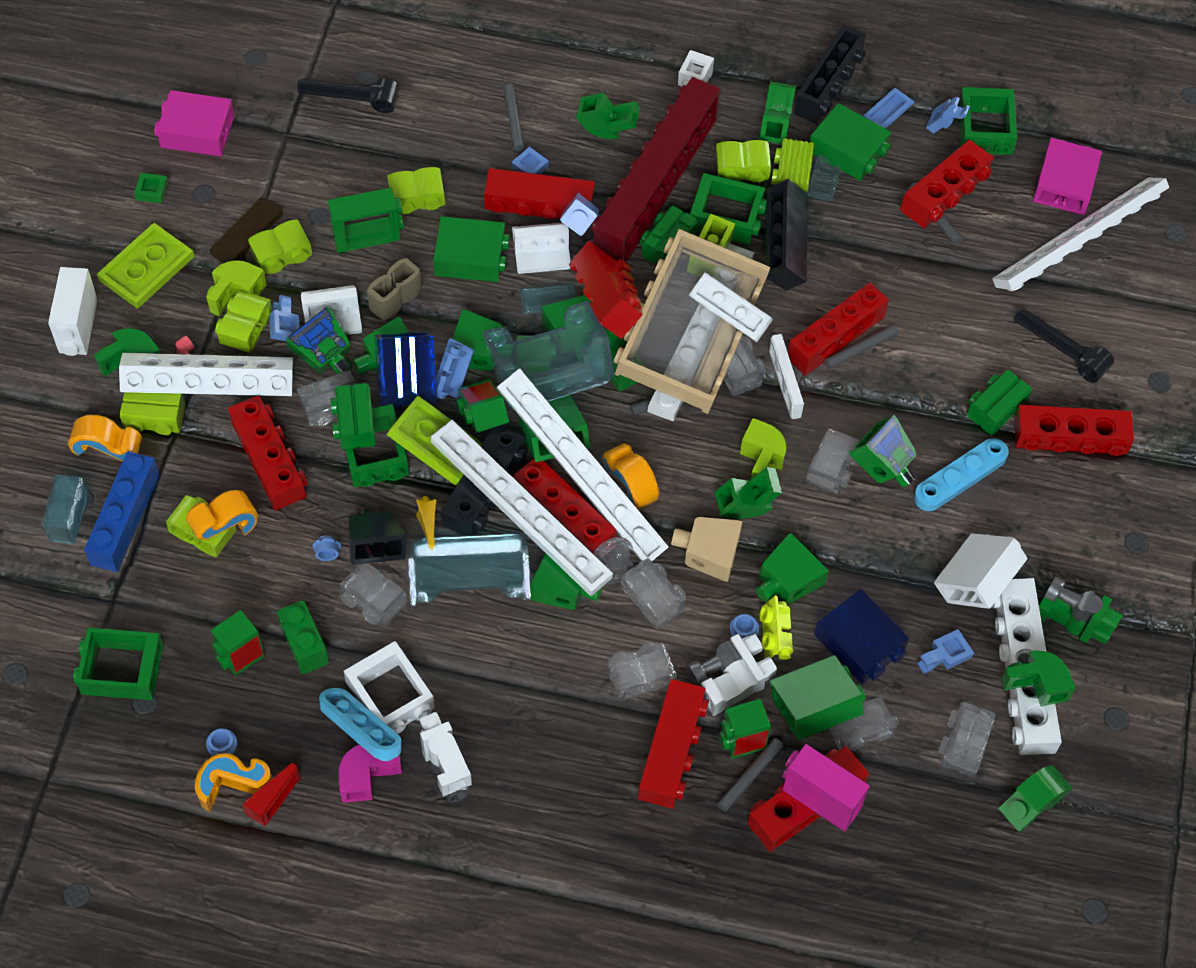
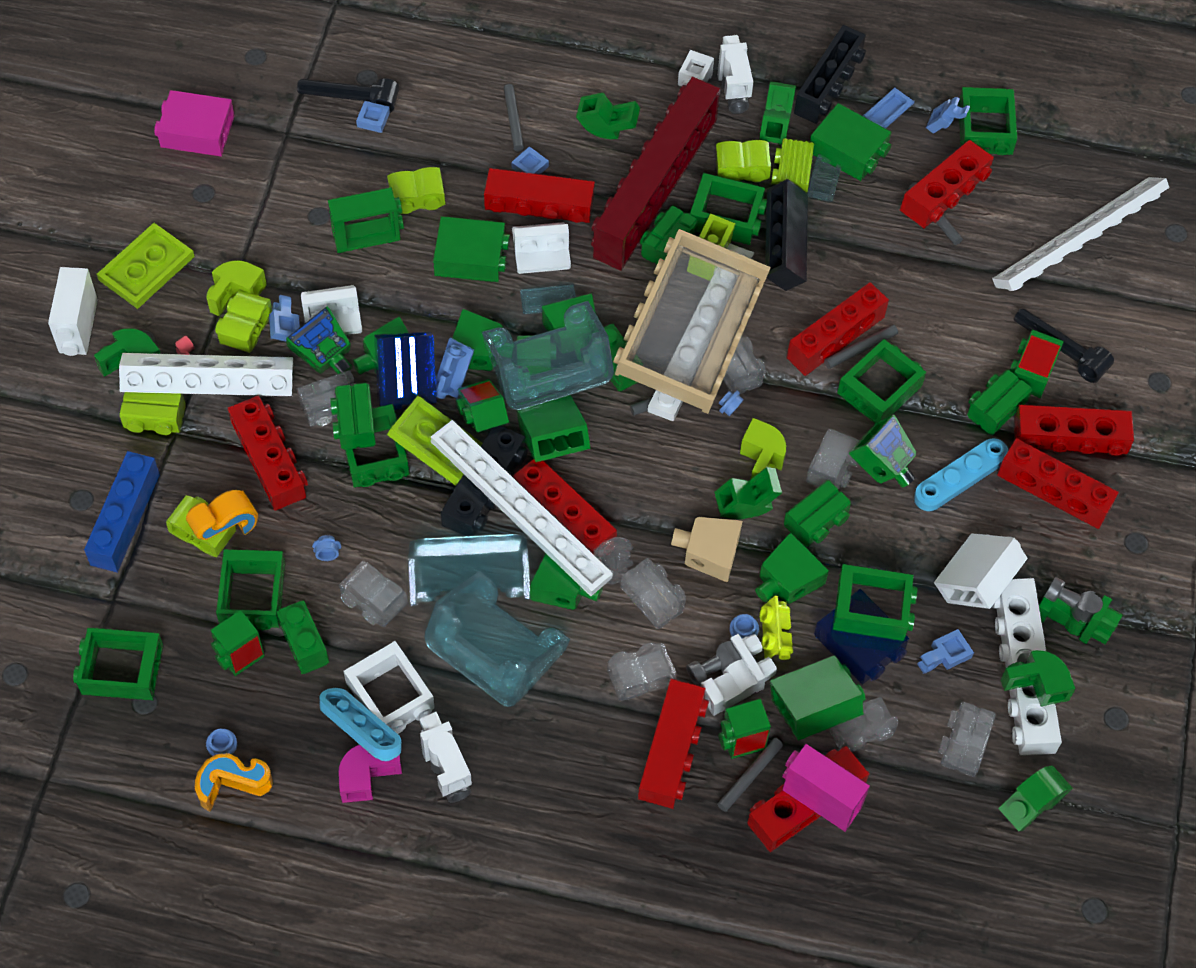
clear light blue brick [41,475,89,544] -> none
light orange animal [68,415,142,462] -> none
green plate [134,173,168,204] -> none
dark brown tile [209,197,283,263] -> none
red slope [242,763,301,827] -> none
lime brick [248,220,313,274] -> none
black torso [348,509,406,565] -> none
dark tan brick [367,258,422,320] -> none
yellow piece [416,496,437,549] -> none
white plate [497,368,668,566] -> none
brick [560,193,599,236] -> none
red wedge [569,240,643,339] -> none
light orange animal [602,443,659,510] -> none
white tile [689,273,773,342] -> none
white tile [769,334,804,419] -> none
dark pink brick [1033,138,1102,215] -> none
none -> green window [216,549,286,630]
none -> medium blue plate [356,101,390,133]
none -> clear light blue windscreen [425,571,570,707]
none -> white hips [717,35,753,114]
none -> medium blue plate [719,390,744,416]
none -> green brick [784,480,851,547]
none -> green window [833,564,918,641]
none -> green window [837,339,926,423]
none -> red brick [997,438,1119,529]
none -> brick [1010,330,1064,398]

